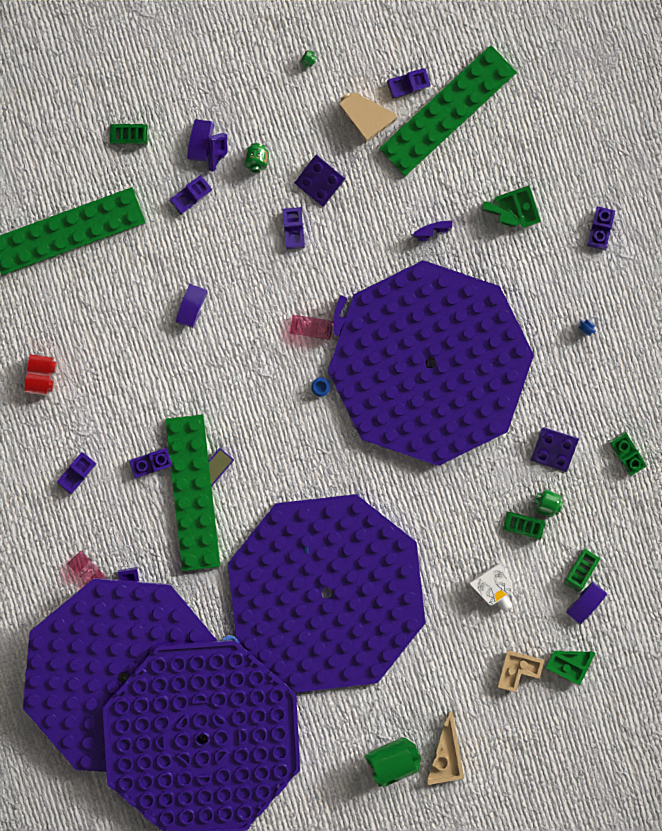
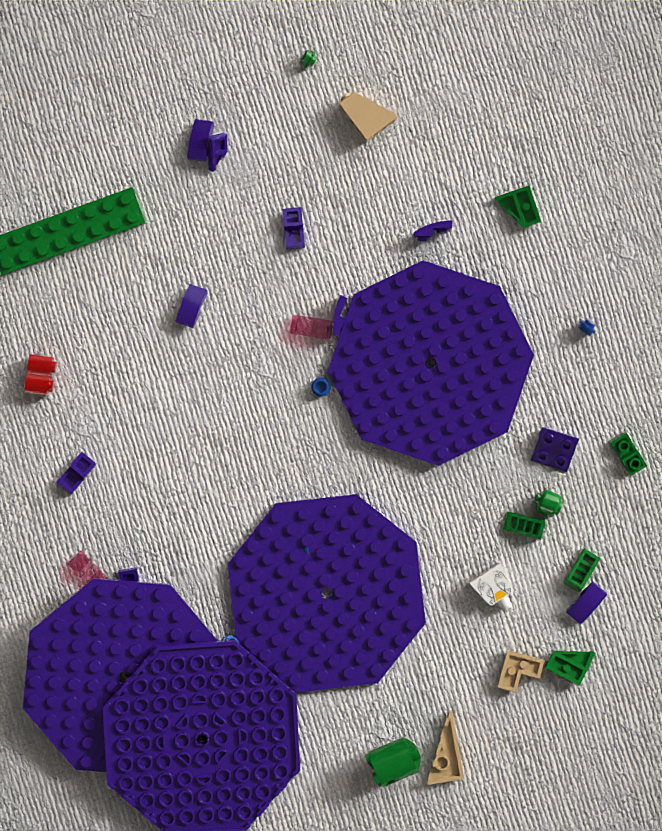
green slope [110,124,149,145] -> none
dark purple slope [129,448,173,479] -> none
green plate [165,414,221,571] -> none
dark purple slope [169,175,213,215] -> none
olive tile [209,448,234,487] -> none
green head [243,143,269,173] -> none
dark purple hinge [294,154,346,207] -> none
green plate [379,45,517,177] -> none
dark purple slope [387,68,431,99] -> none
green slope [481,201,518,228] -> none
dark purple slope [587,206,615,250] -> none

